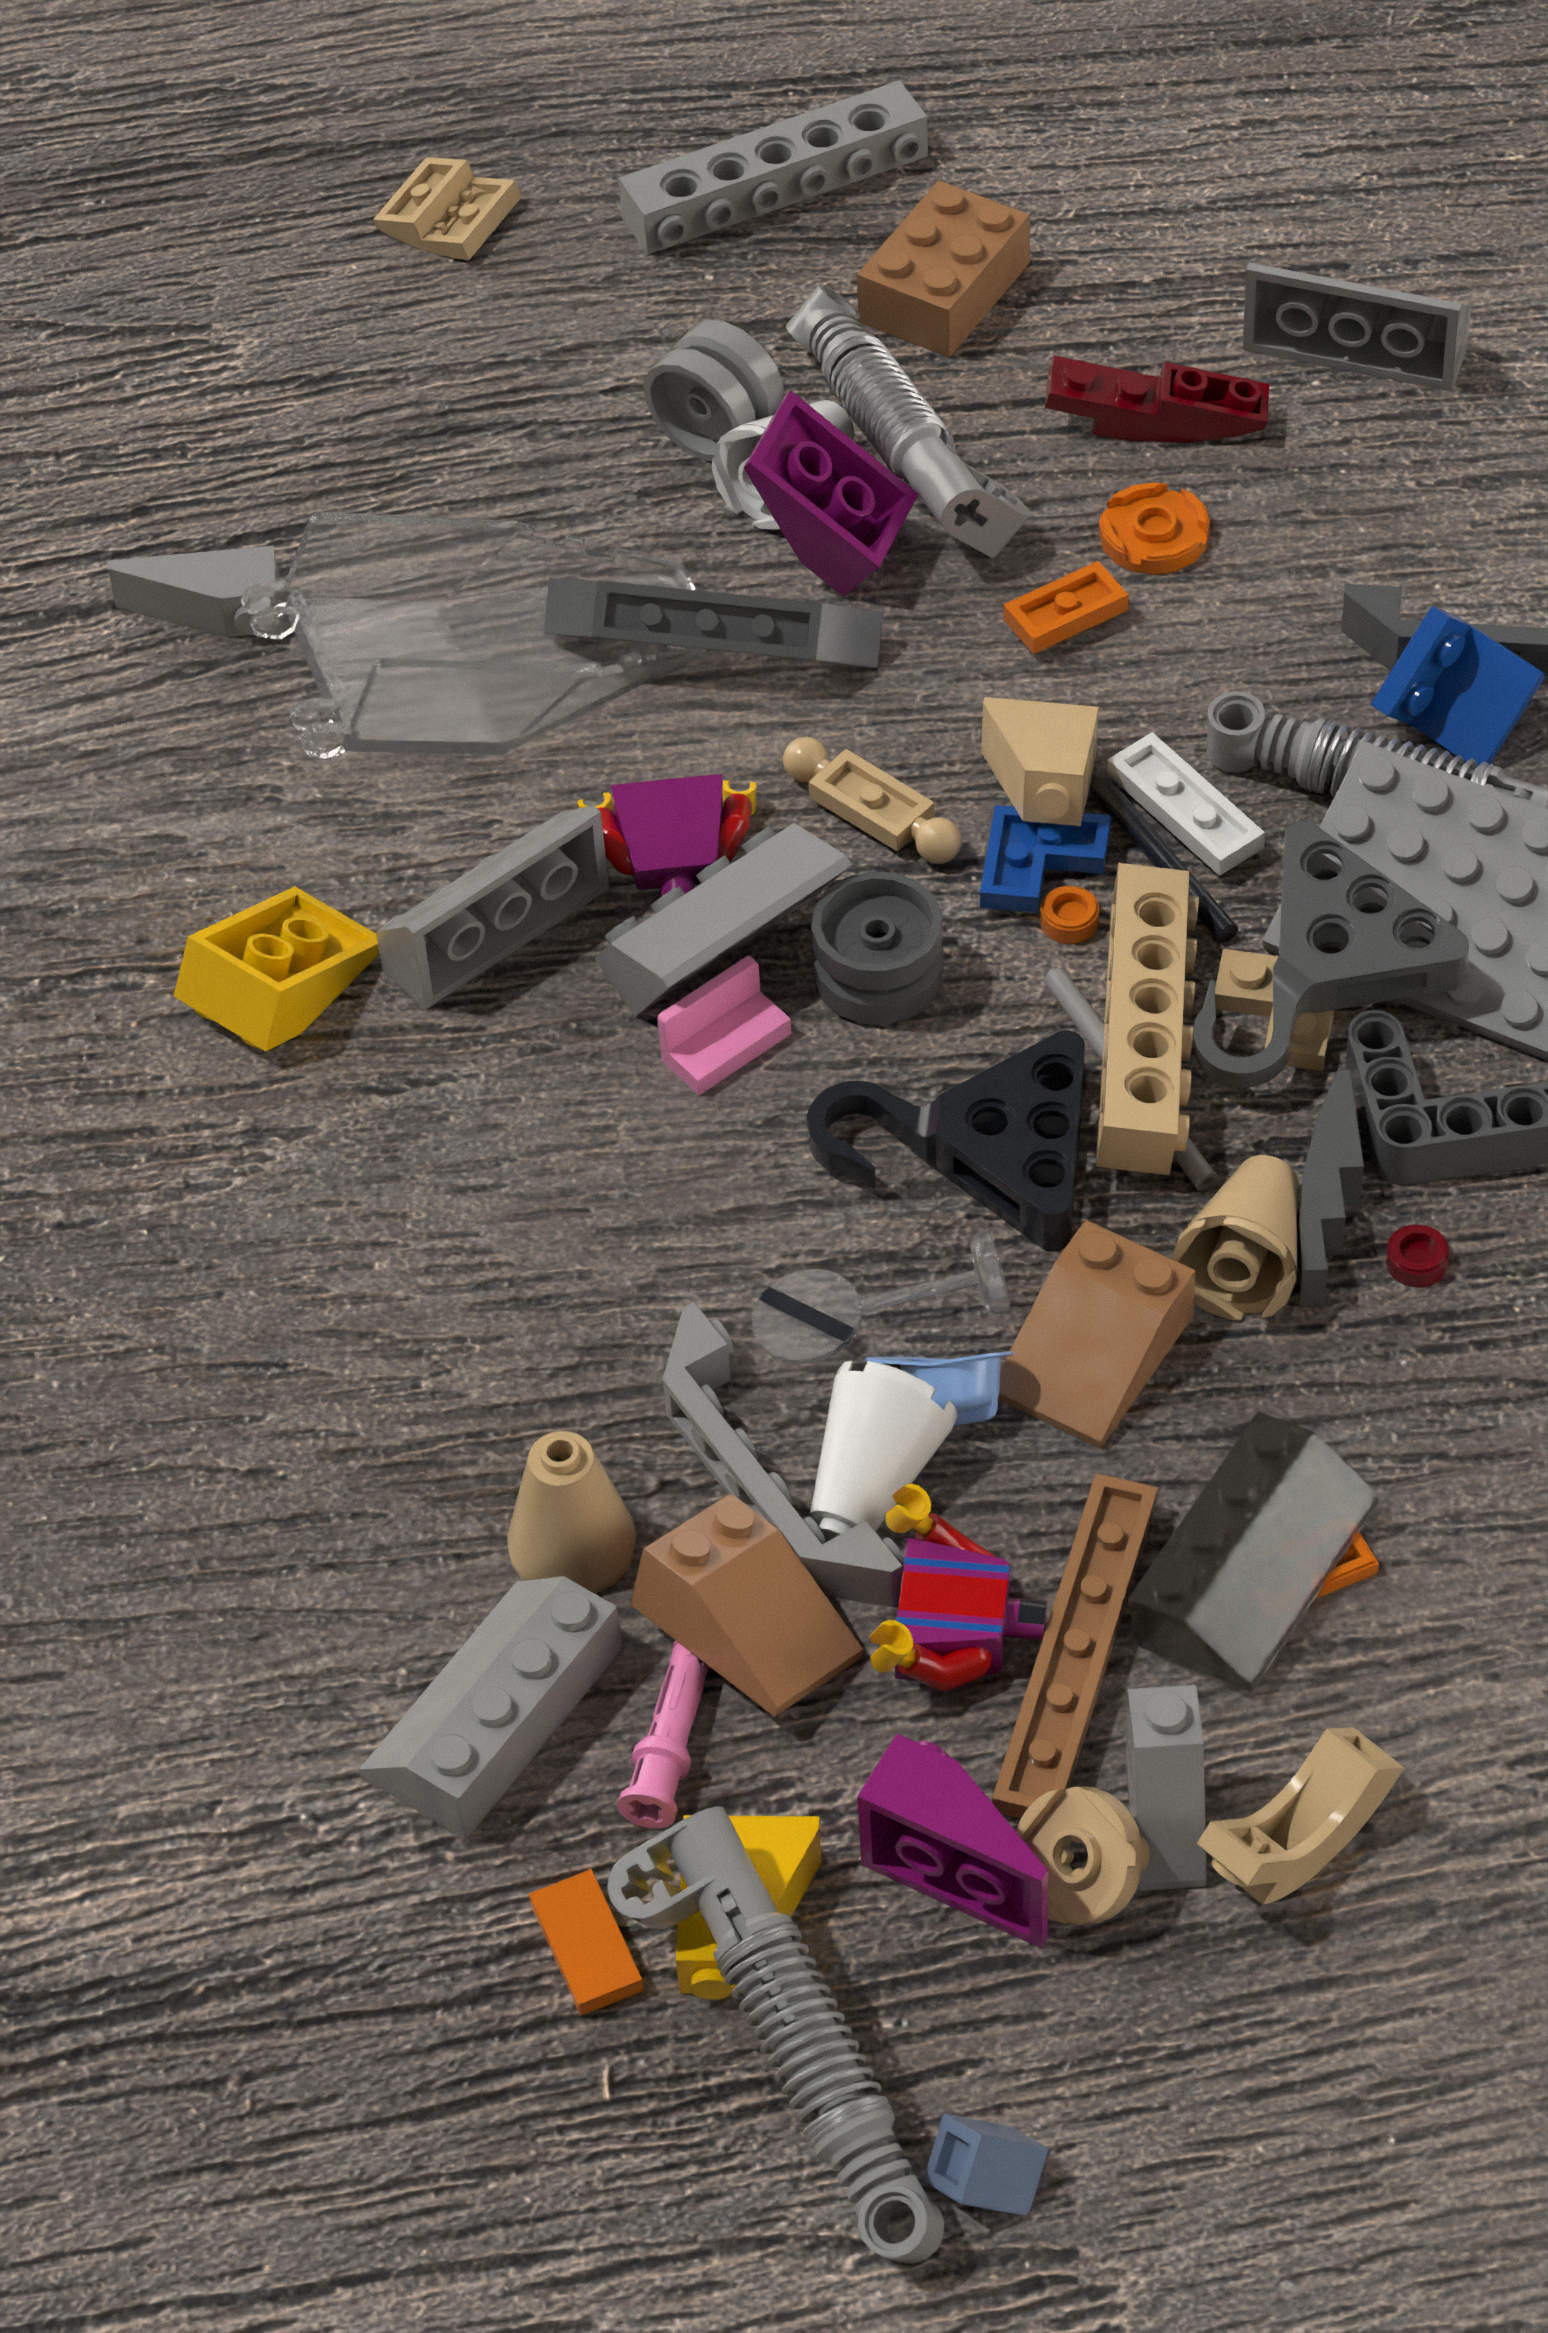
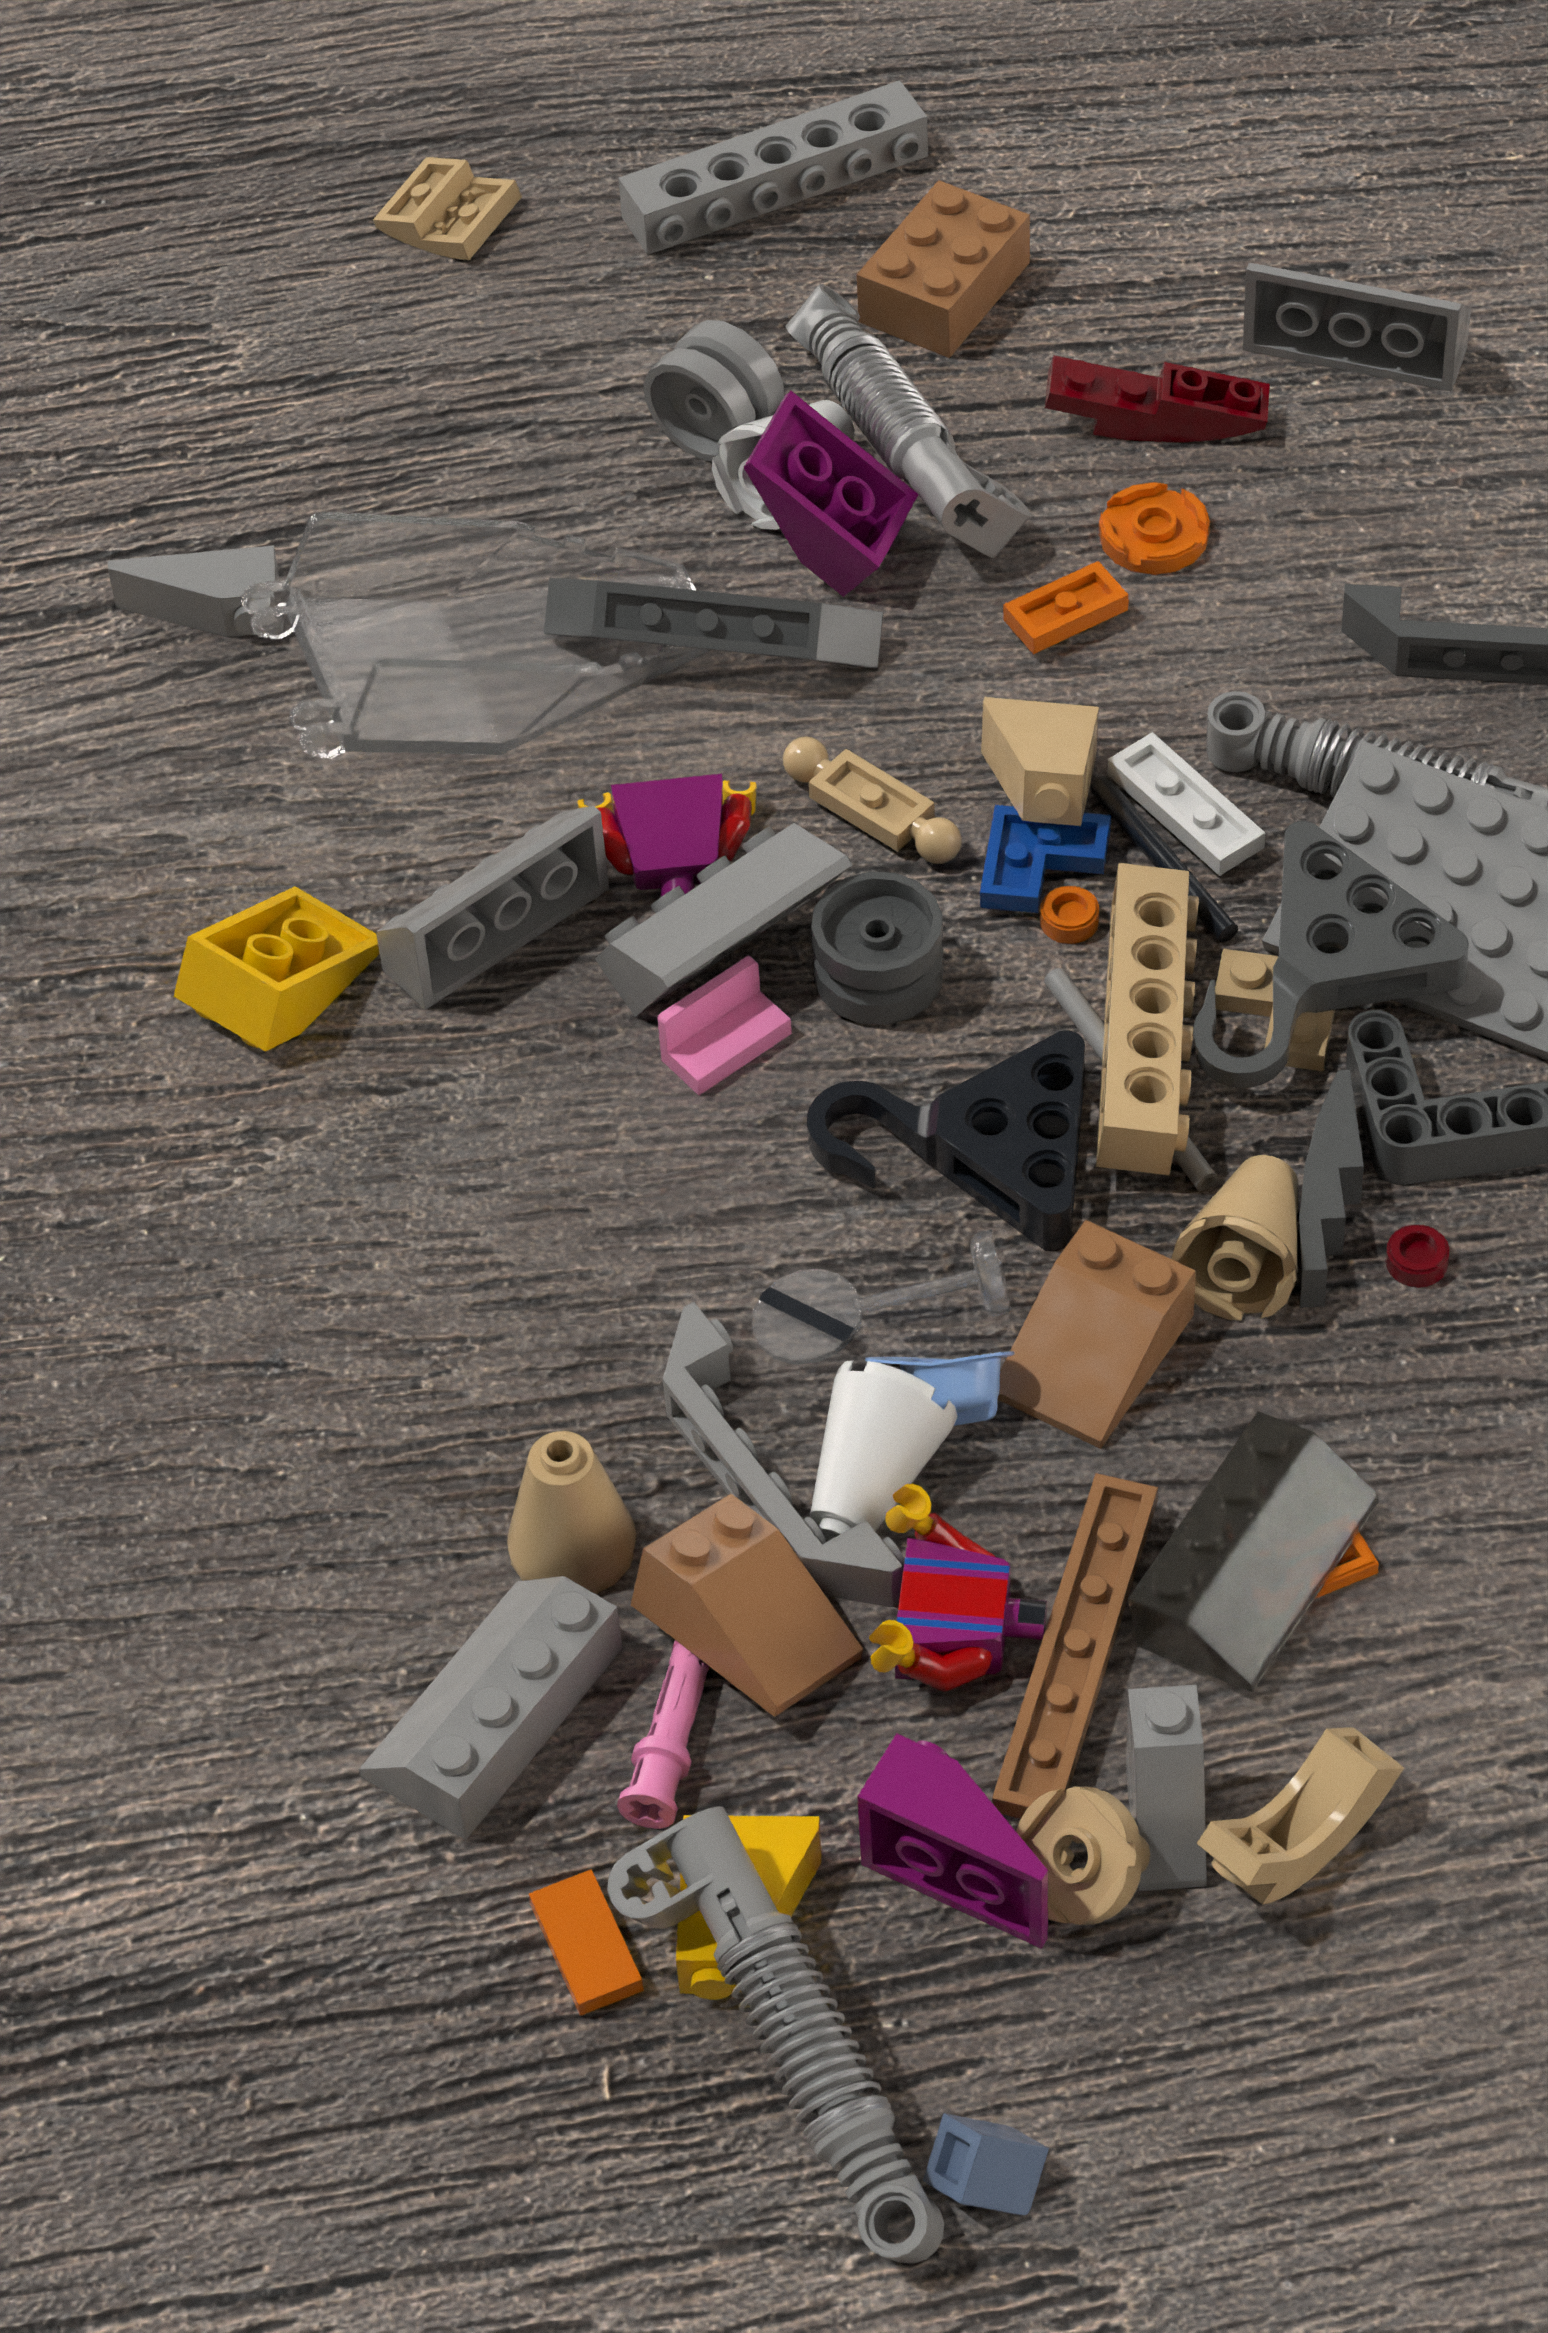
blue bracket [1370,606,1545,767] -> none

